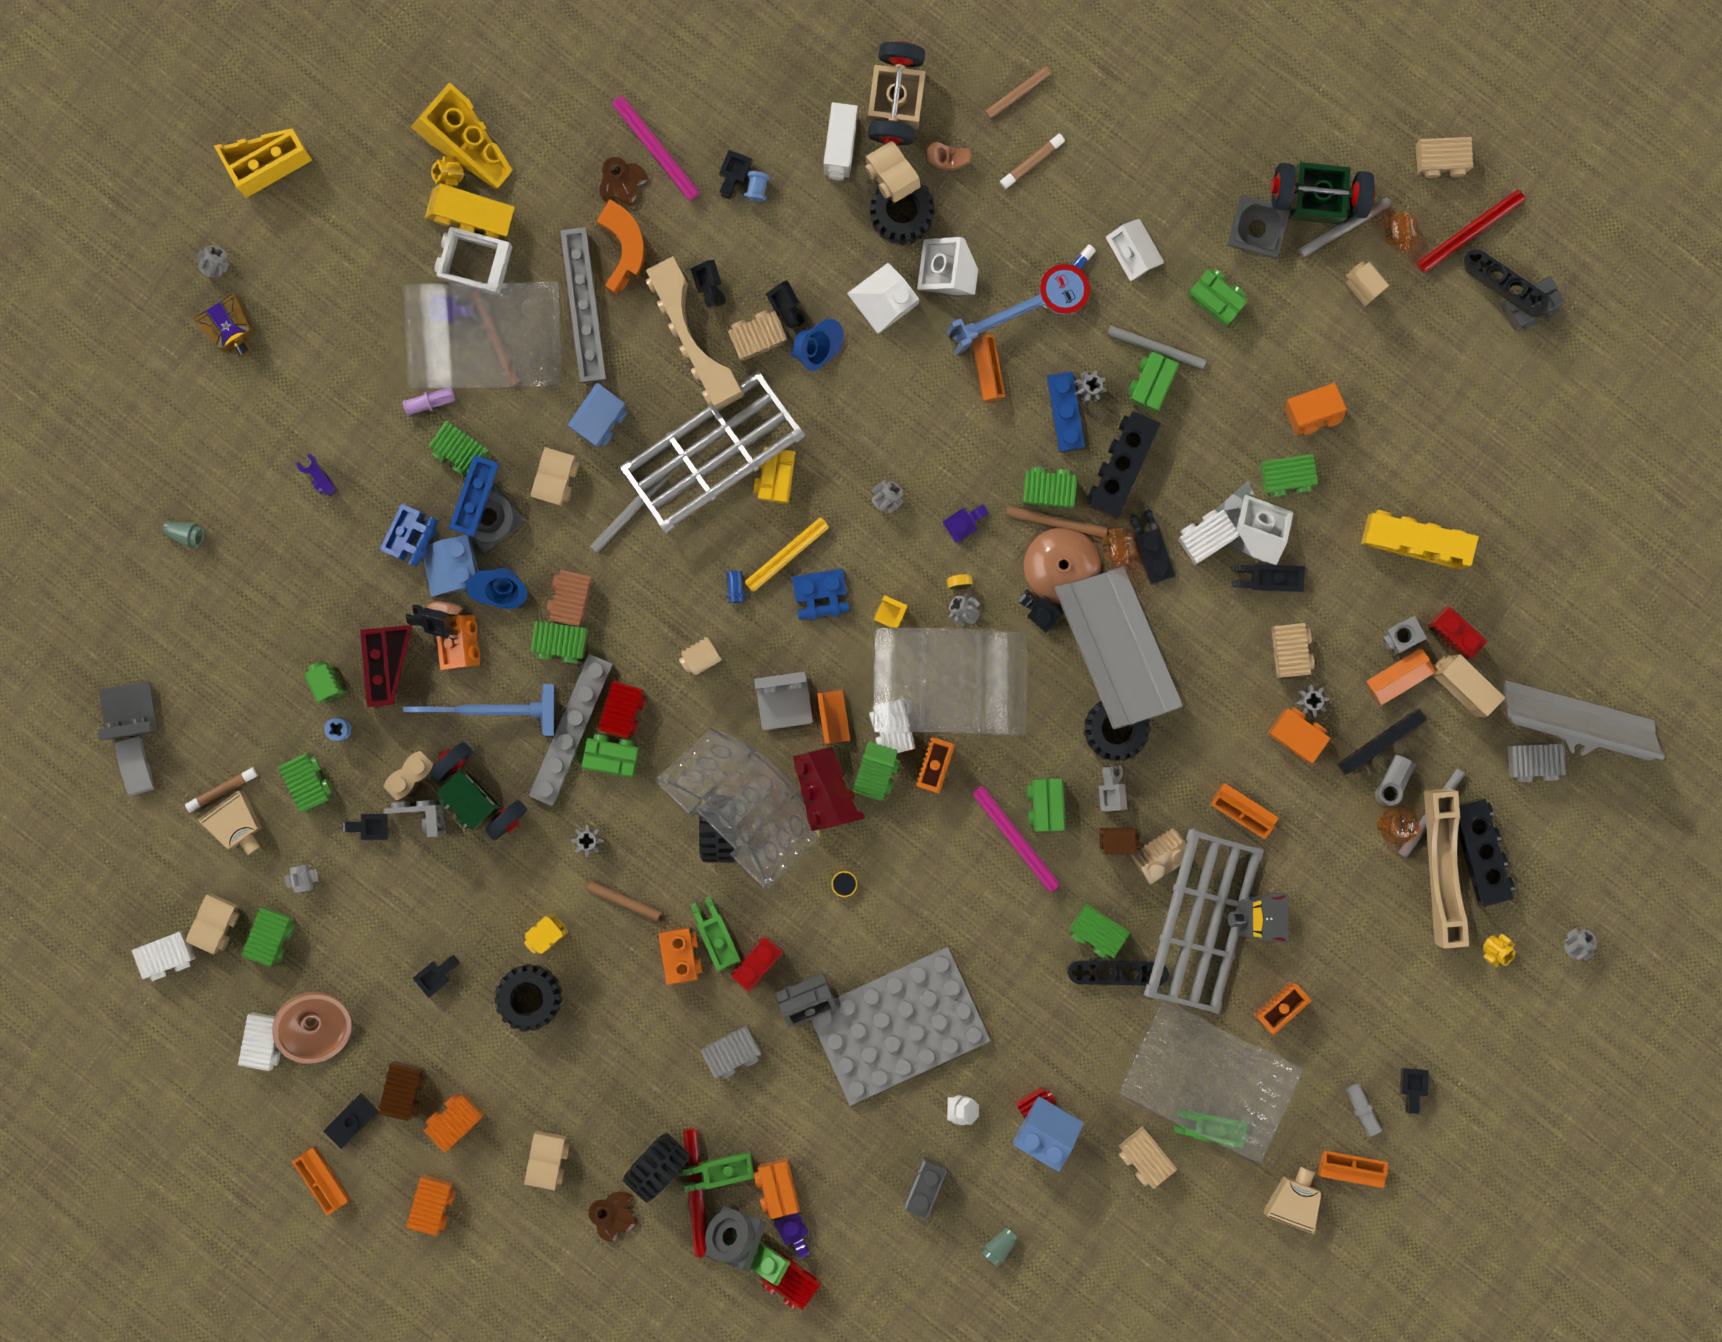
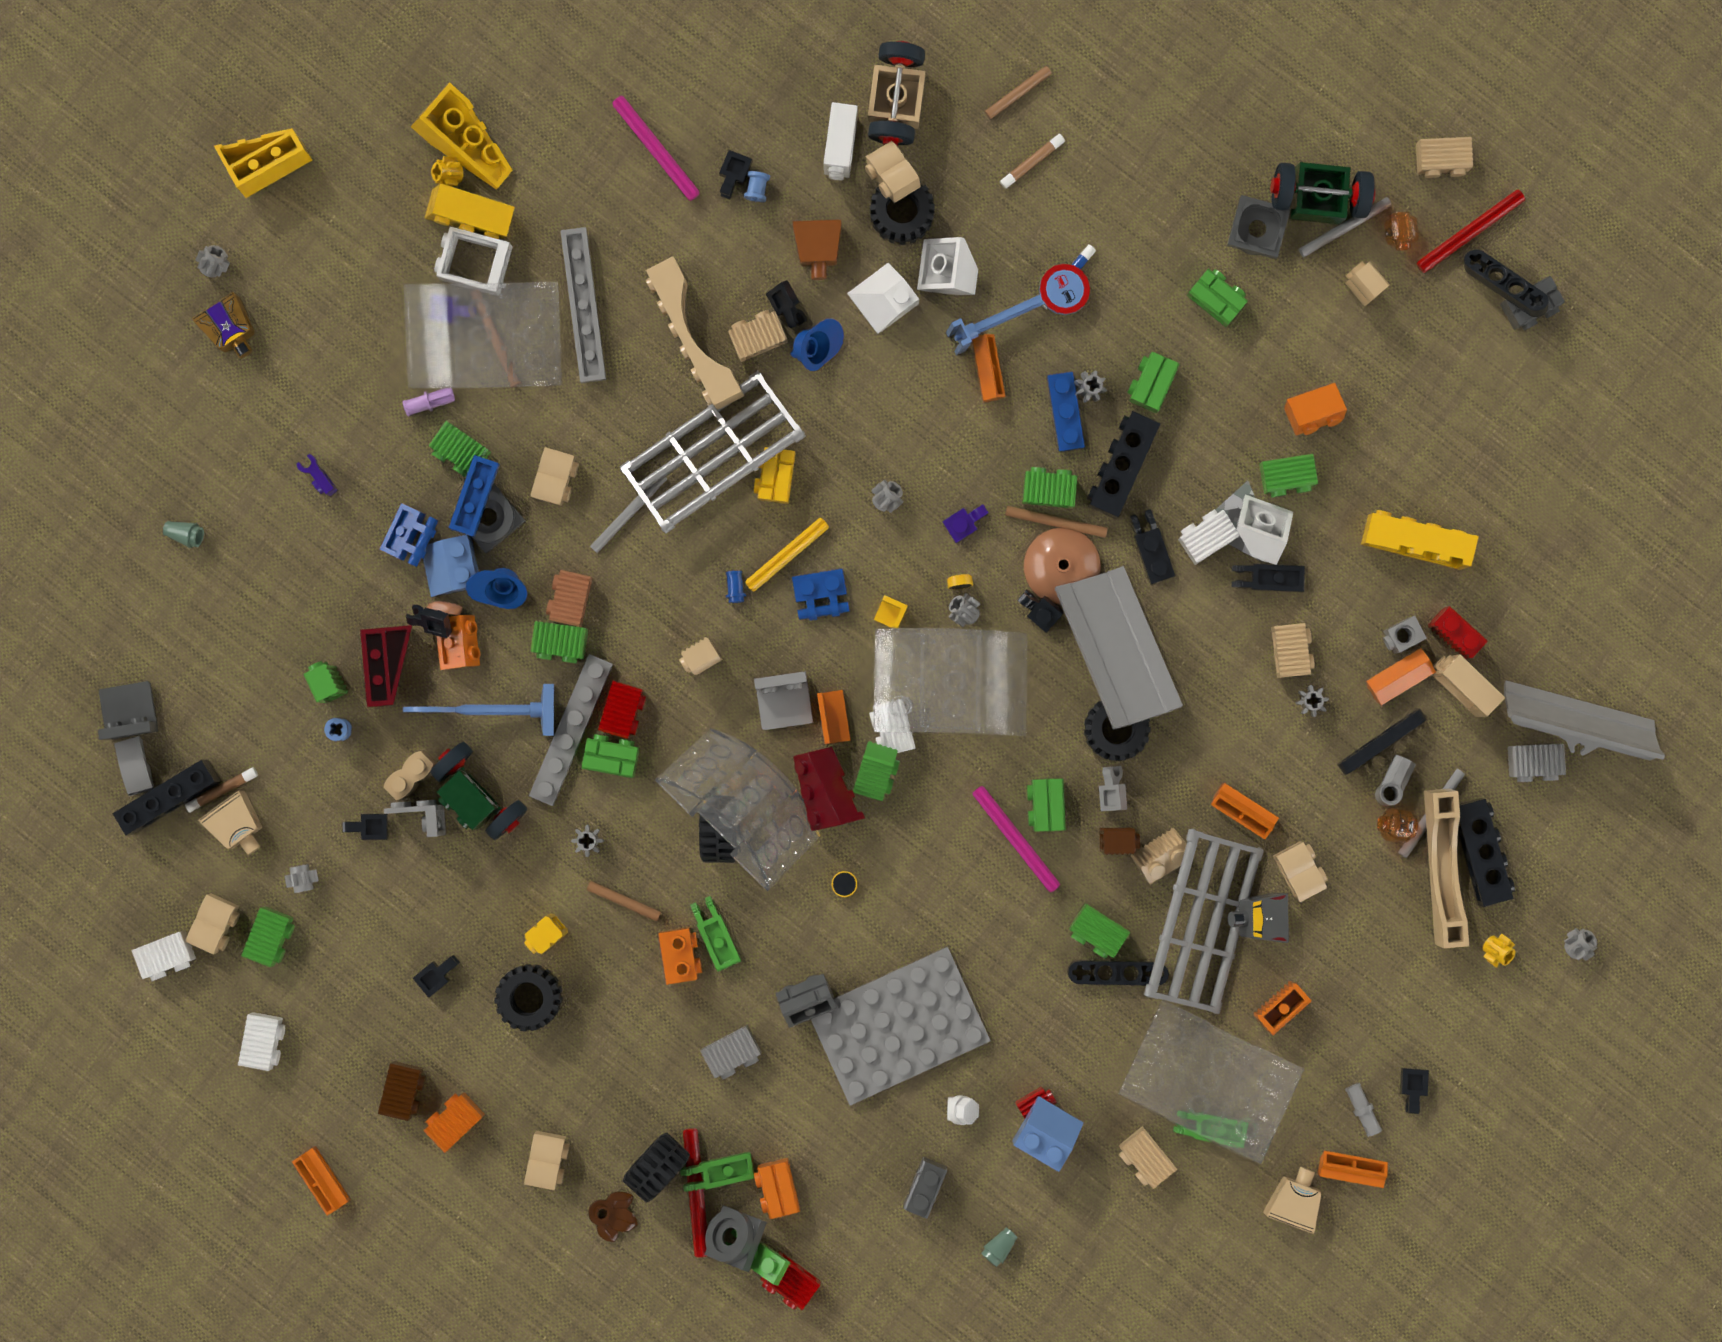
nougat dish [272,992,352,1064] -> none
bright green brick [278,753,333,813] -> none
black plate [323,1093,378,1149] -> none
orange brick [406,1175,456,1236] -> none
medium blue slope [568,383,627,448] -> none
orange arch [597,199,645,295] -> none
reddish brown plate [598,157,649,205] -> none
black plate [691,260,726,308] -> none
red brick [731,936,783,992] -> none
dark purple plate [774,1212,810,1259] -> none
orange brick [915,737,955,794] -> none
nougat hair [926,142,971,171] -> none
clear orange head [1101,528,1137,566] -> none
white panel [1106,219,1164,281] -> none
light grey bar [1107,325,1207,369] -> none
orange brick [1267,707,1330,764] -> none
none -> black brick [112,760,222,836]
none -> dark orange torso [792,219,842,280]
none -> tan brick [1273,841,1328,902]

